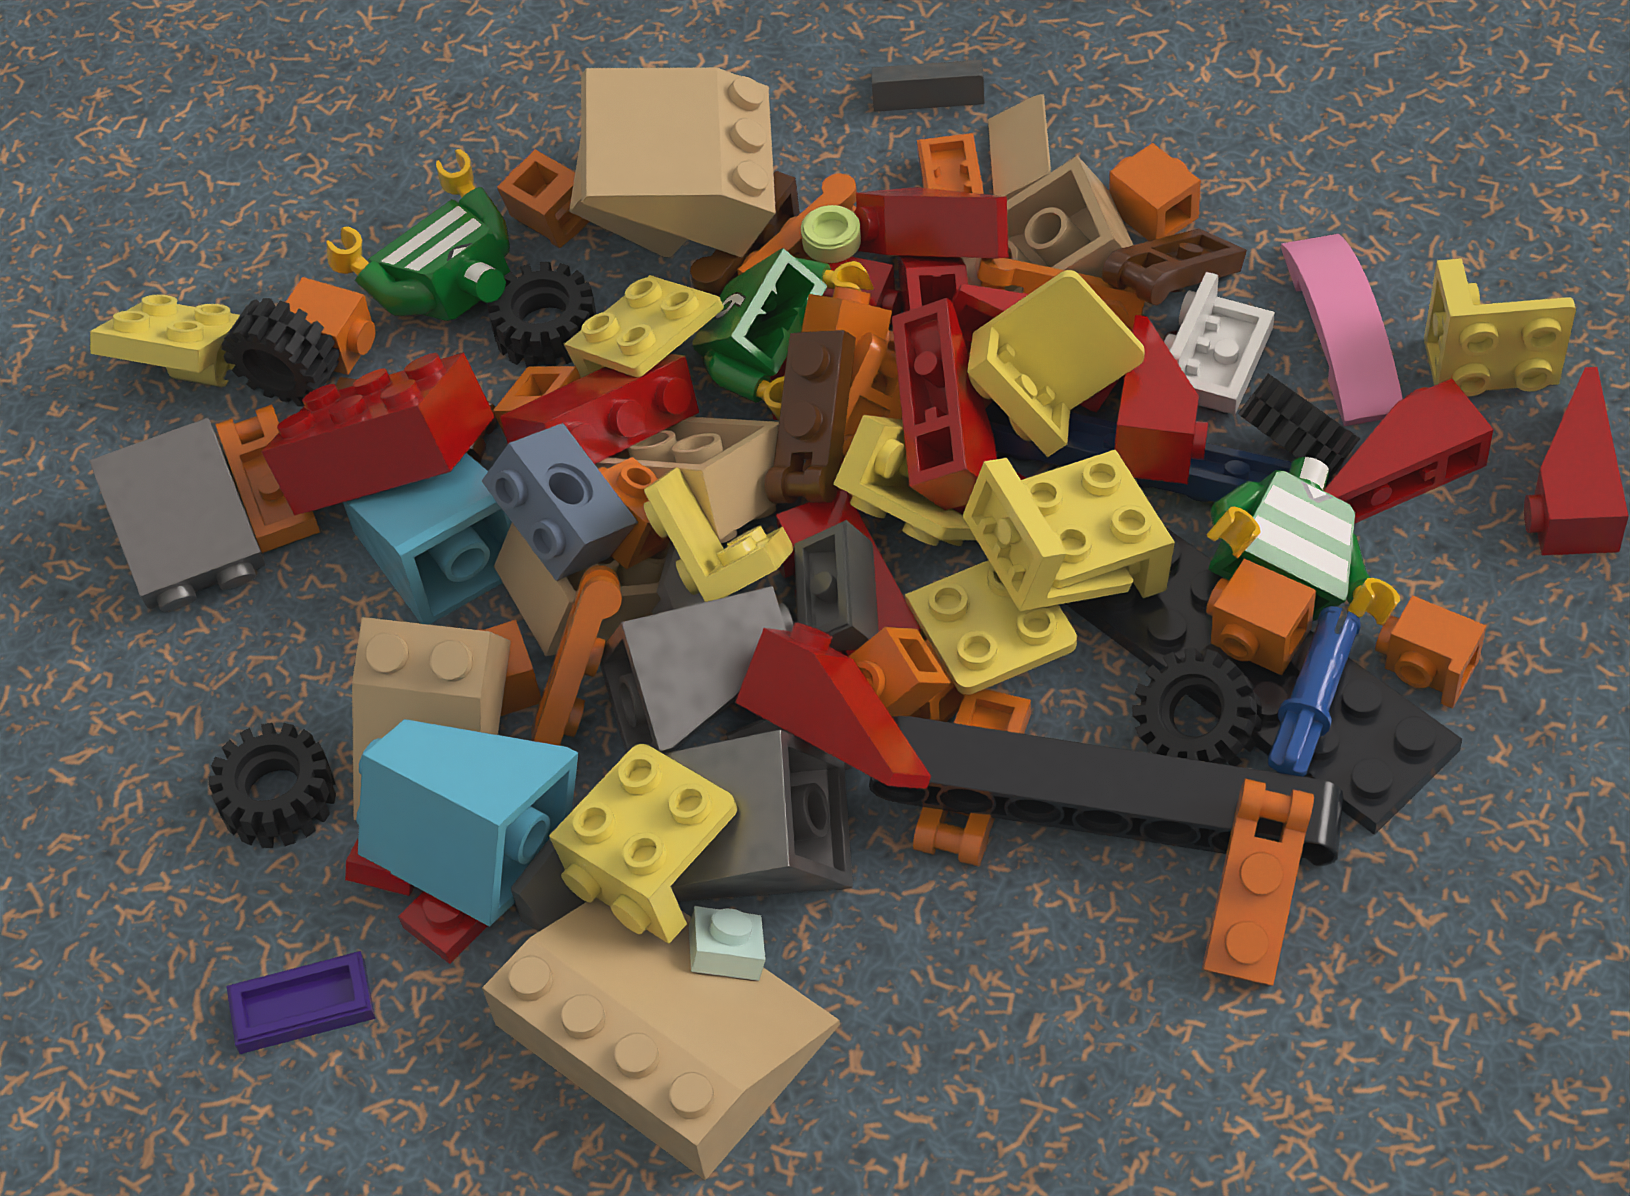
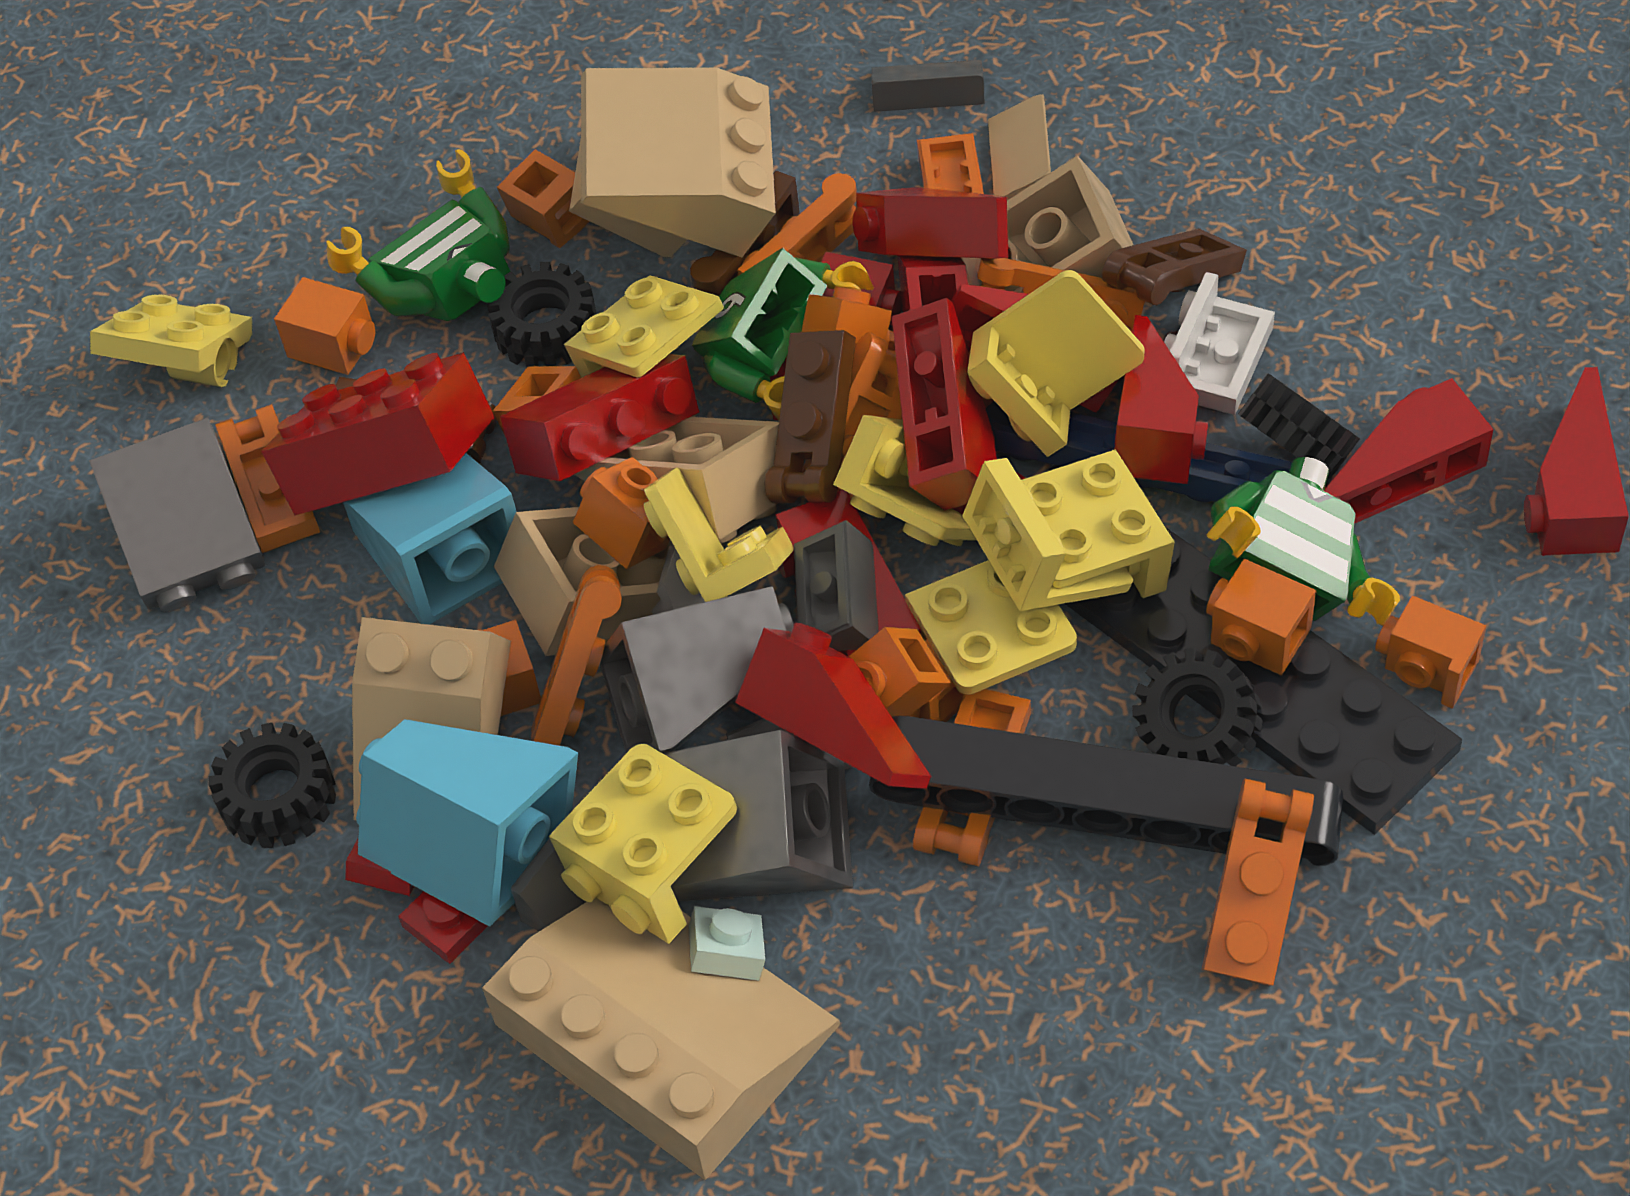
black tyre [221,298,340,406] -> none
dark purple tile [226,951,375,1054] -> none
sand blue brick [482,423,638,581] -> none
yellowish green tile [801,205,861,263] -> none
orange brick [1109,143,1201,241] -> none
blue axle [1268,606,1361,777] -> none
bright pink slope [1281,234,1403,426] -> none
light yellow bracket [1424,258,1576,396] -> none

